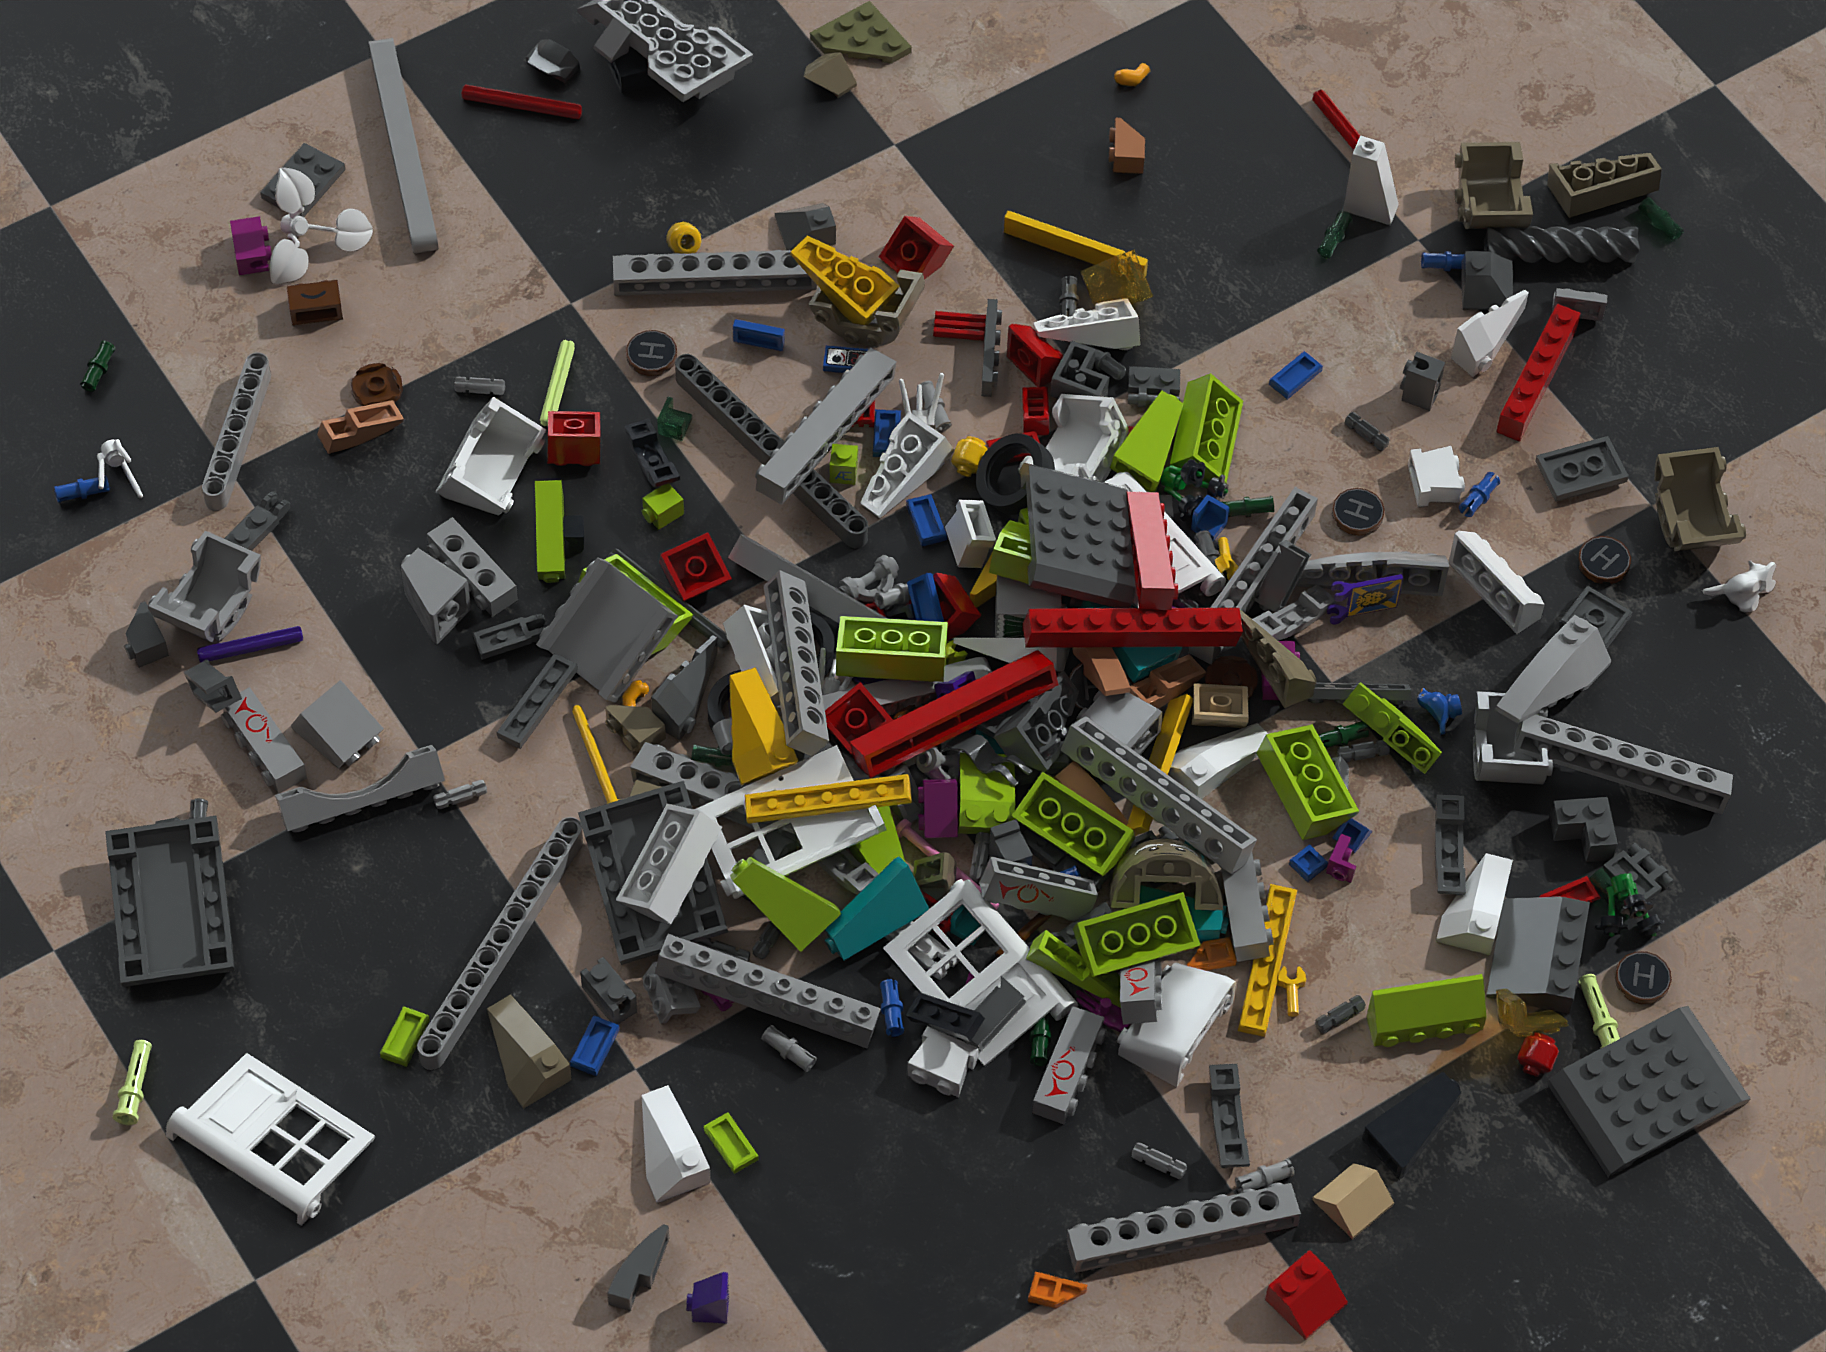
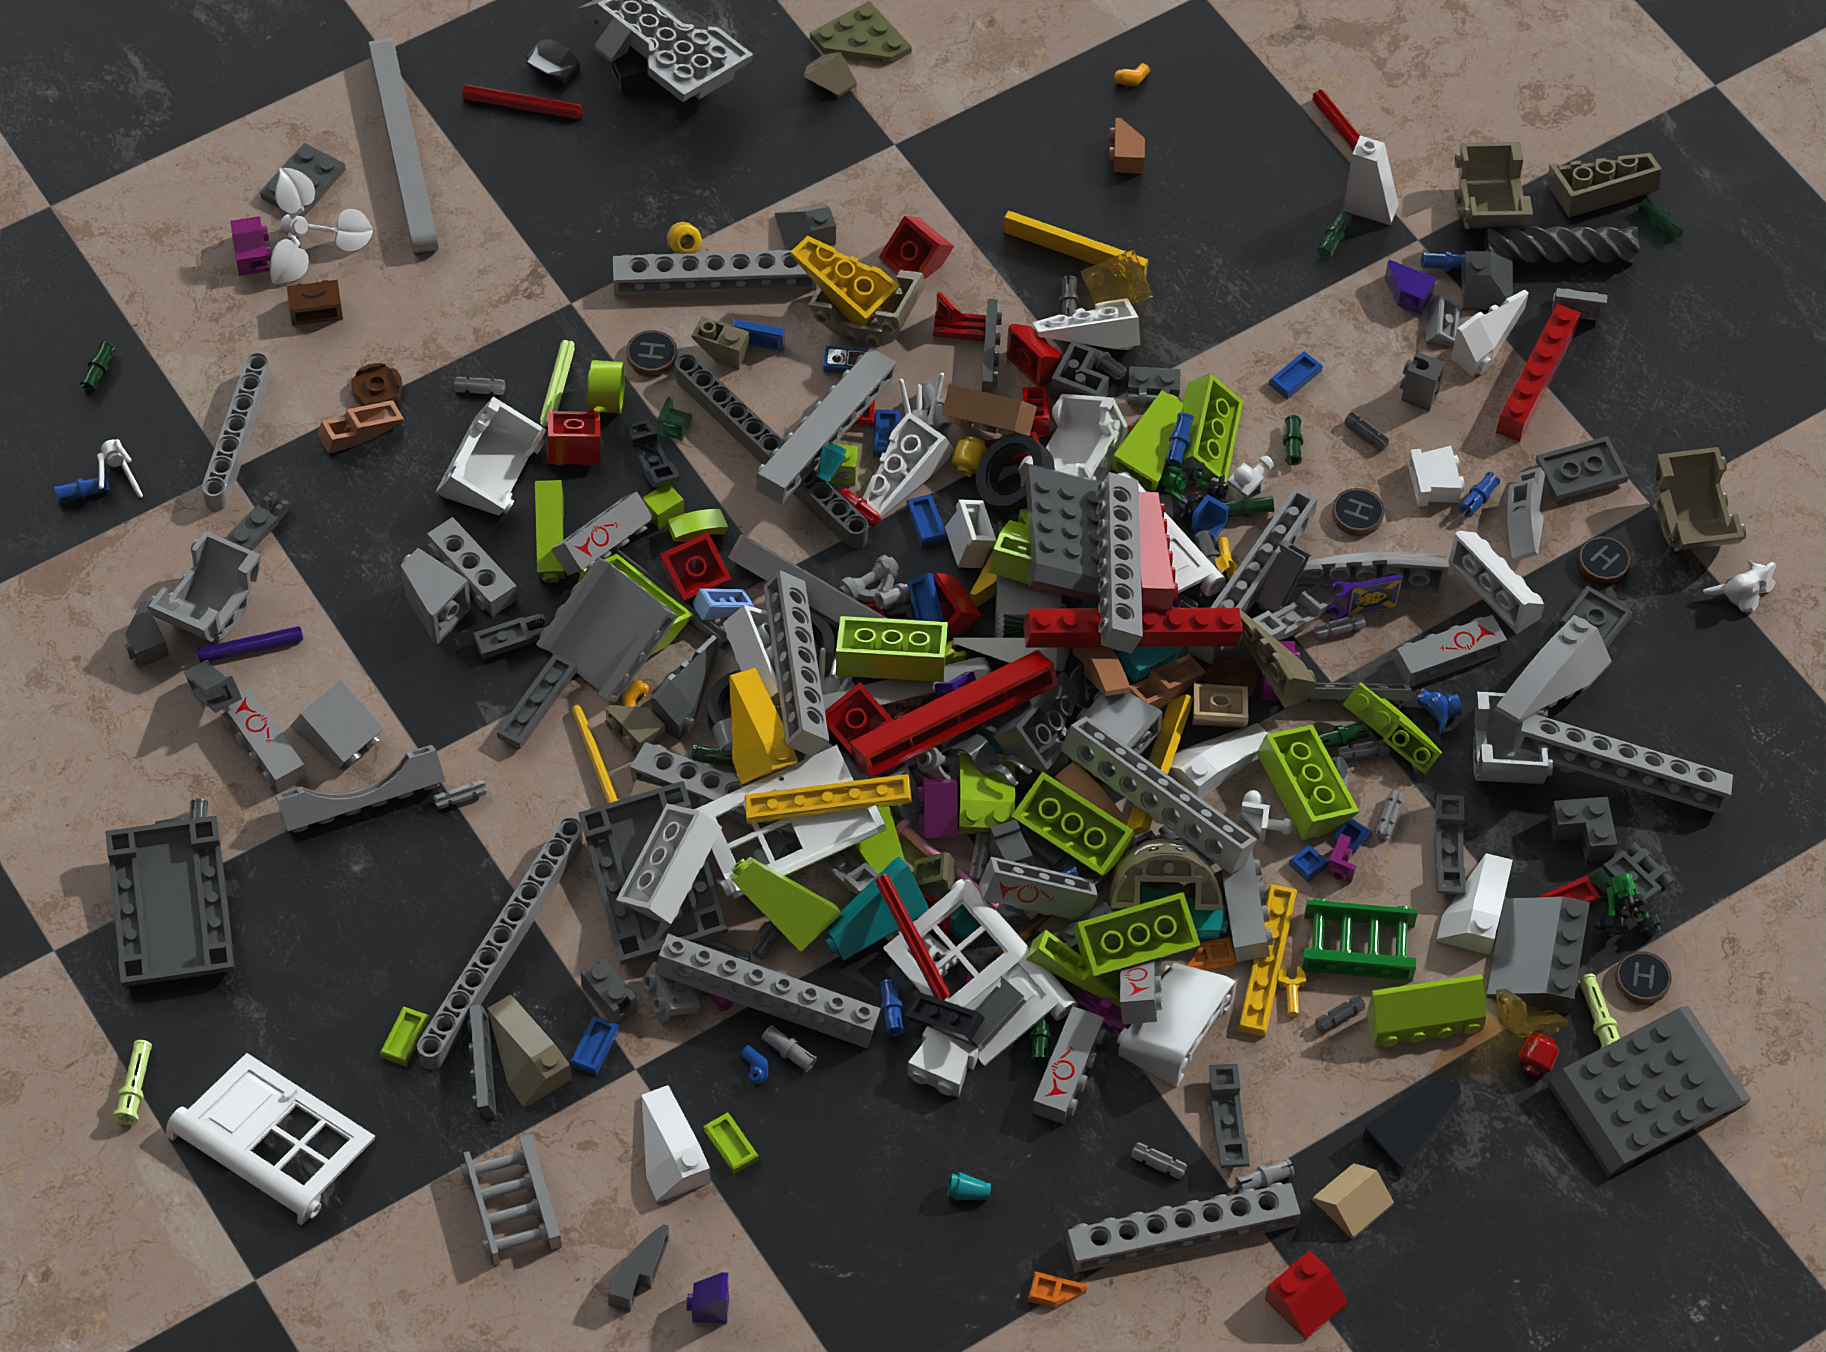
none -> light grey fence [460,1135,562,1266]
none -> dark grey plate [467,1004,497,1119]
none -> light grey brick [552,491,653,576]
none -> lime piece [587,360,625,414]
none -> lime slope [666,509,728,542]
none -> dark tan slope [692,316,749,369]
none -> light blue slope [693,589,755,620]
none -> blue arm [740,1045,768,1084]
none -> teal cone [815,442,846,482]
none -> red axle [838,488,882,527]
none -> red axle [875,874,950,1000]
none -> red slope [936,292,965,325]
none -> medium nougat brick [942,384,1037,436]
none -> teal cone [947,1172,991,1201]
none -> light grey brick [1096,472,1143,654]
none -> blue pin [1165,412,1194,466]
none -> white piece [1227,456,1274,497]
none -> white piece [1240,790,1292,842]
none -> dark green pin [1283,415,1304,466]
none -> green fence [1302,898,1418,981]
none -> light grey axle [1313,614,1365,640]
none -> light grey axle [1376,790,1404,840]
none -> dark purple slope [1385,259,1436,314]
none -> light grey brick [1394,615,1507,687]
none -> light grey slope [1426,294,1460,346]
none -> light grey slope [1507,467,1545,561]

